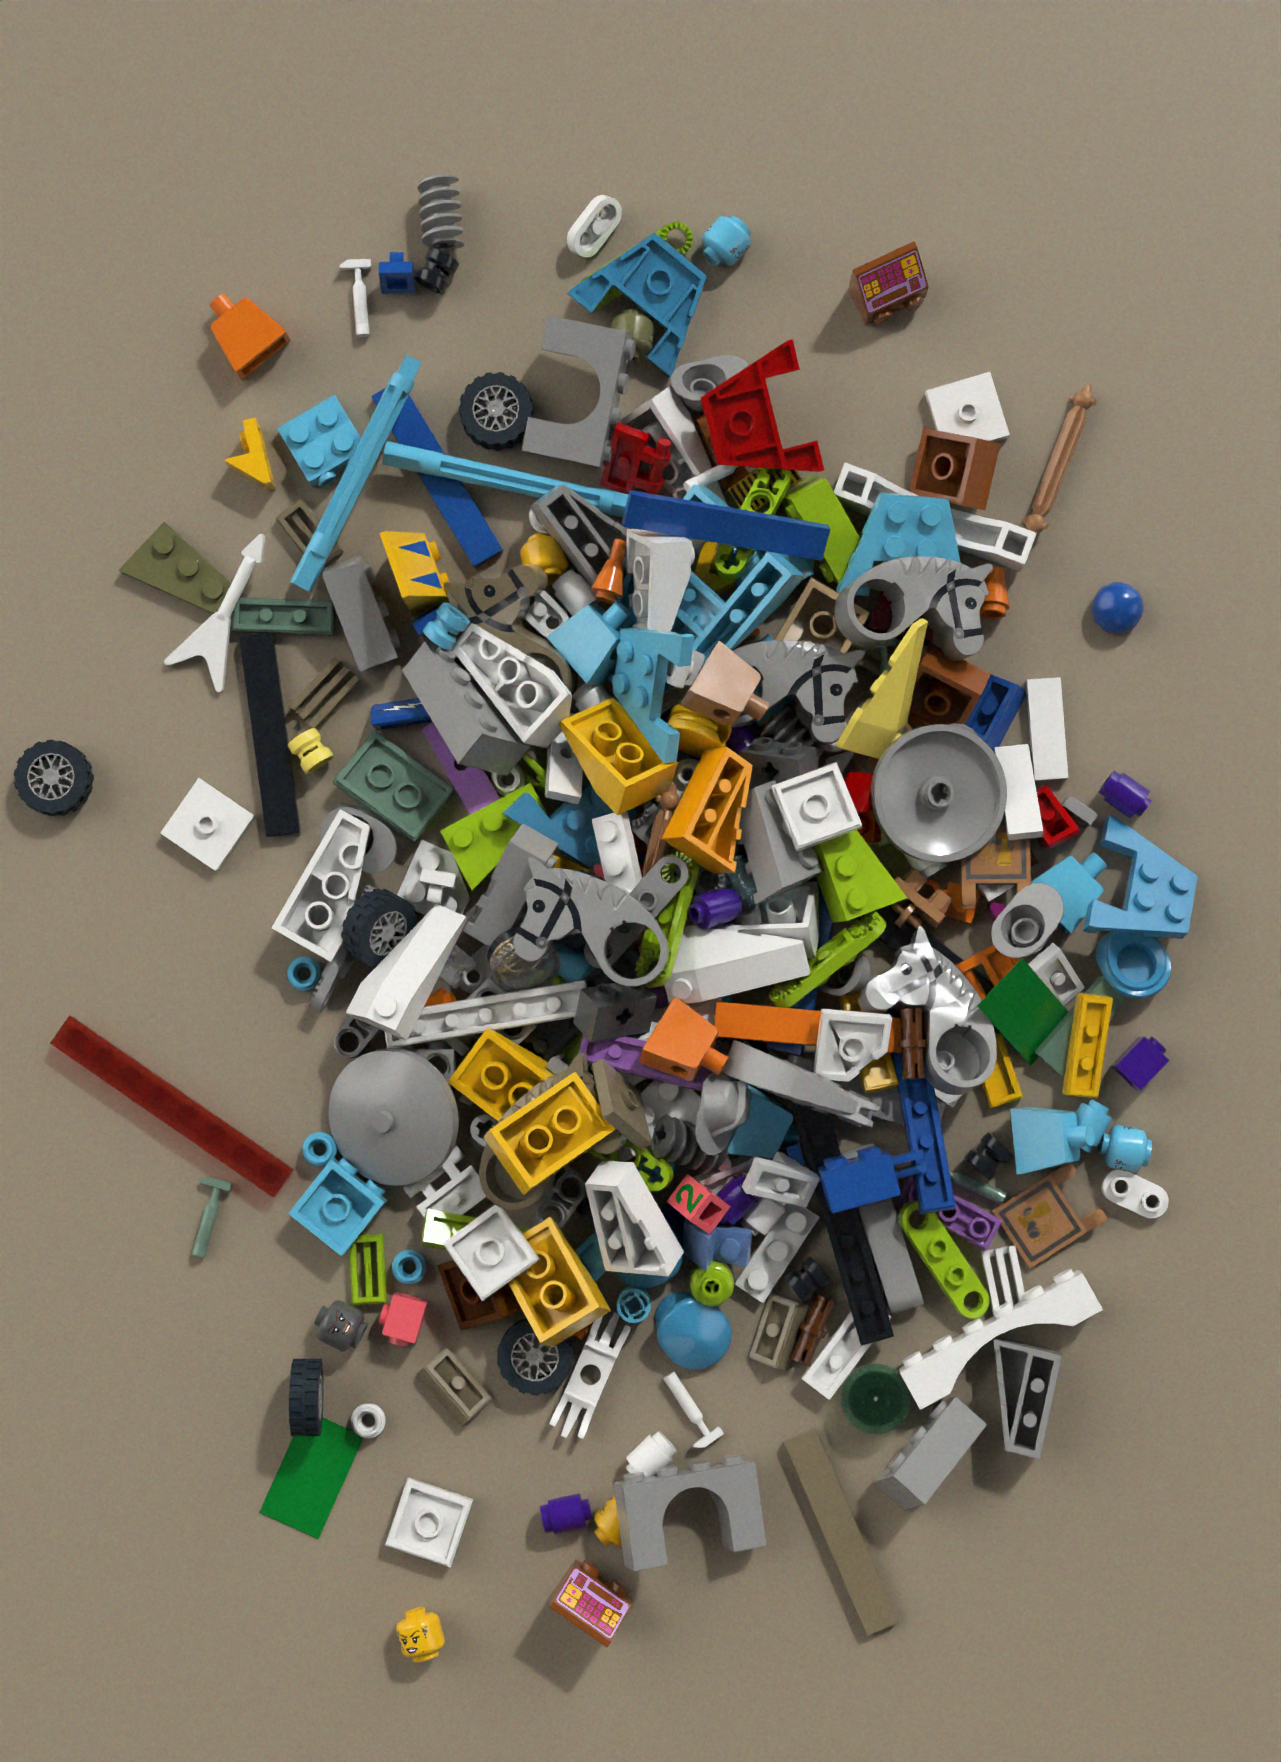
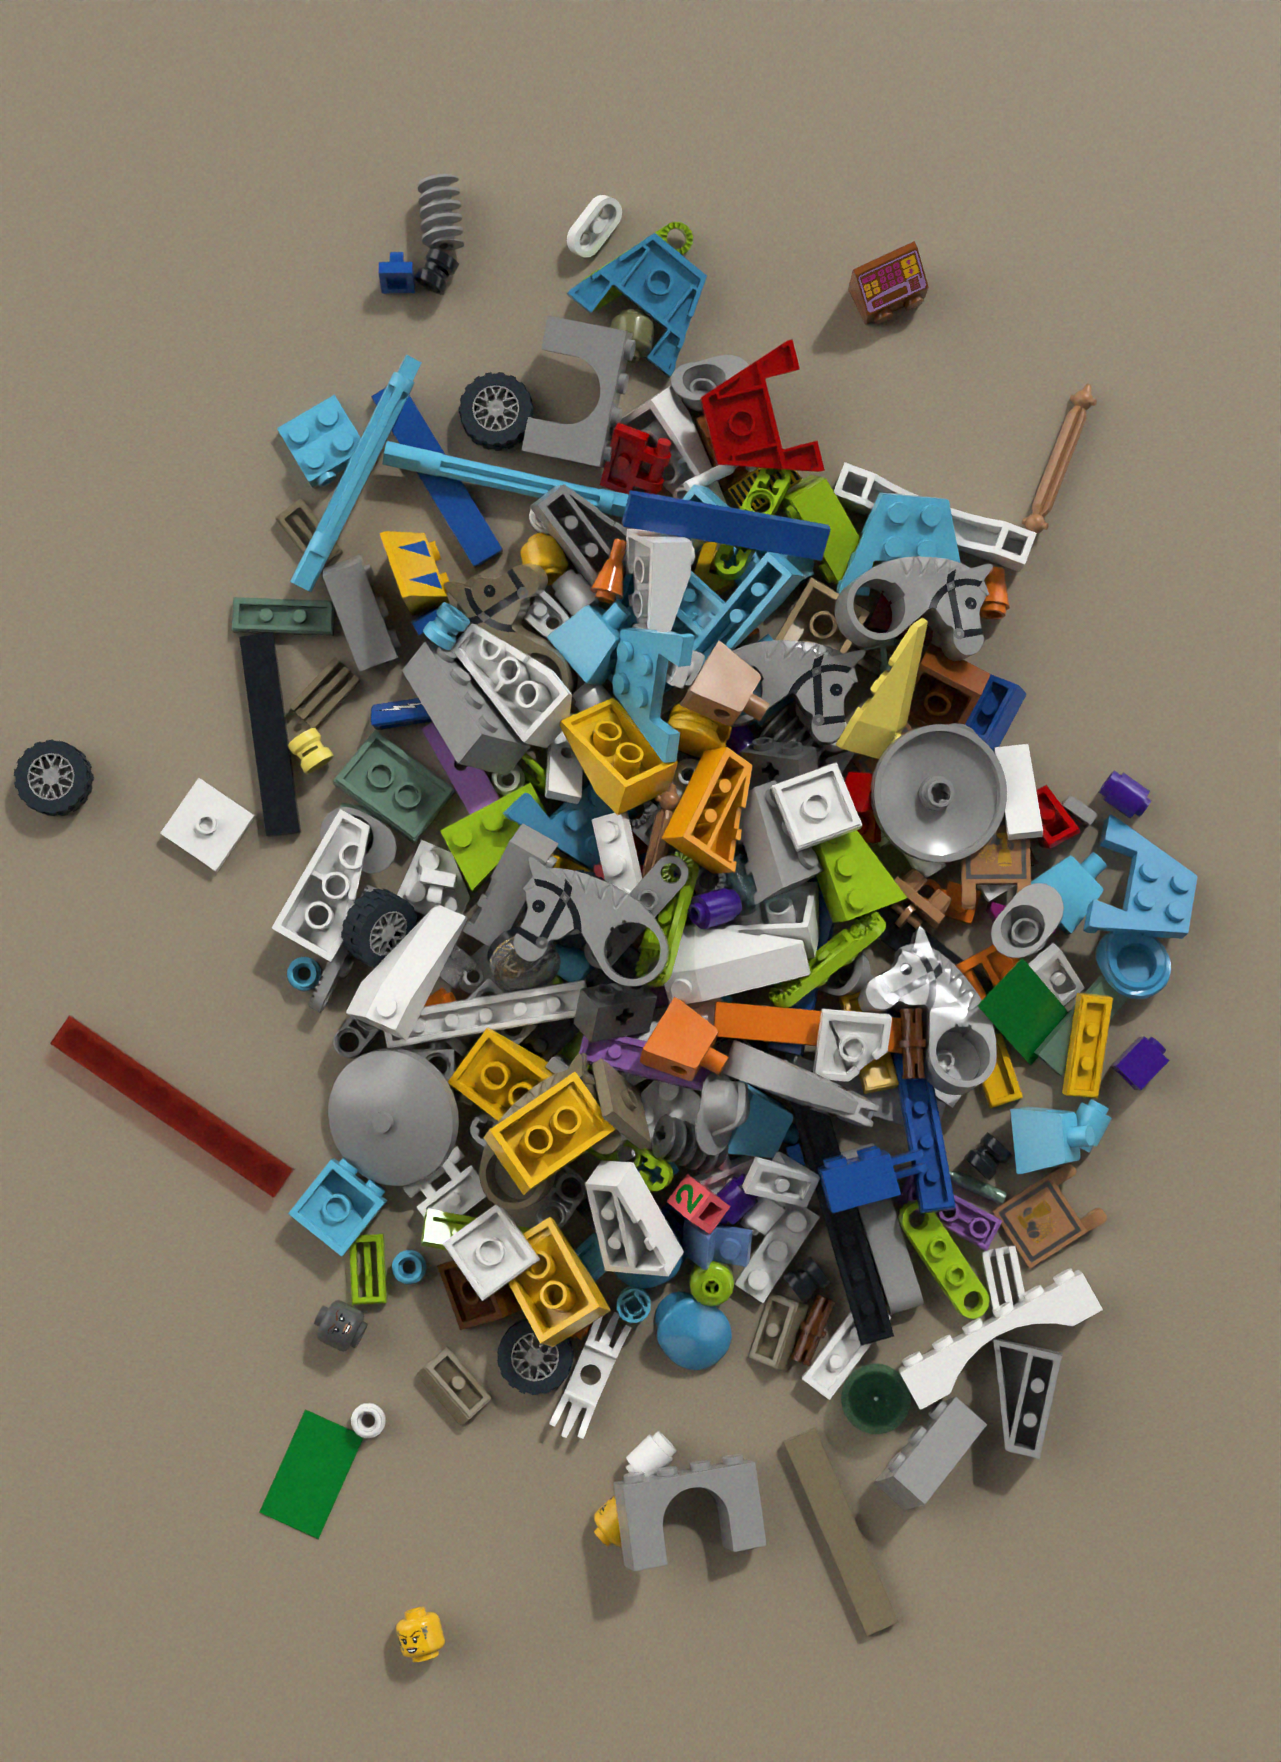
olive wing [118,522,231,614] -> none
white piece [164,534,265,692] -> none
sand green piece [192,1177,233,1257] -> none
orange torso [210,294,291,380] -> none
yellow slope [224,417,276,491] -> none
black wheel [289,1359,324,1436] -> none
medium azure plate [302,1132,337,1166] -> none
white piece [339,259,371,337] -> none
coral brick [379,1291,429,1347] -> none
white plate [385,1477,473,1568] -> none
dark purple brick [540,1493,592,1535] -> none
dark orange slope [549,1559,632,1647] -> none
white piece [663,1371,724,1448] -> none
medium azure head [701,215,751,266] -> none
dark orange slope [909,428,1000,510] -> none
white plate [925,372,1010,442] -> none
white tile [1025,677,1069,781] -> none
blue hair [1092,581,1144,634] -> none
medium azure head [1099,1124,1152,1173] -> none
white plate [1101,1169,1169,1218] -> none

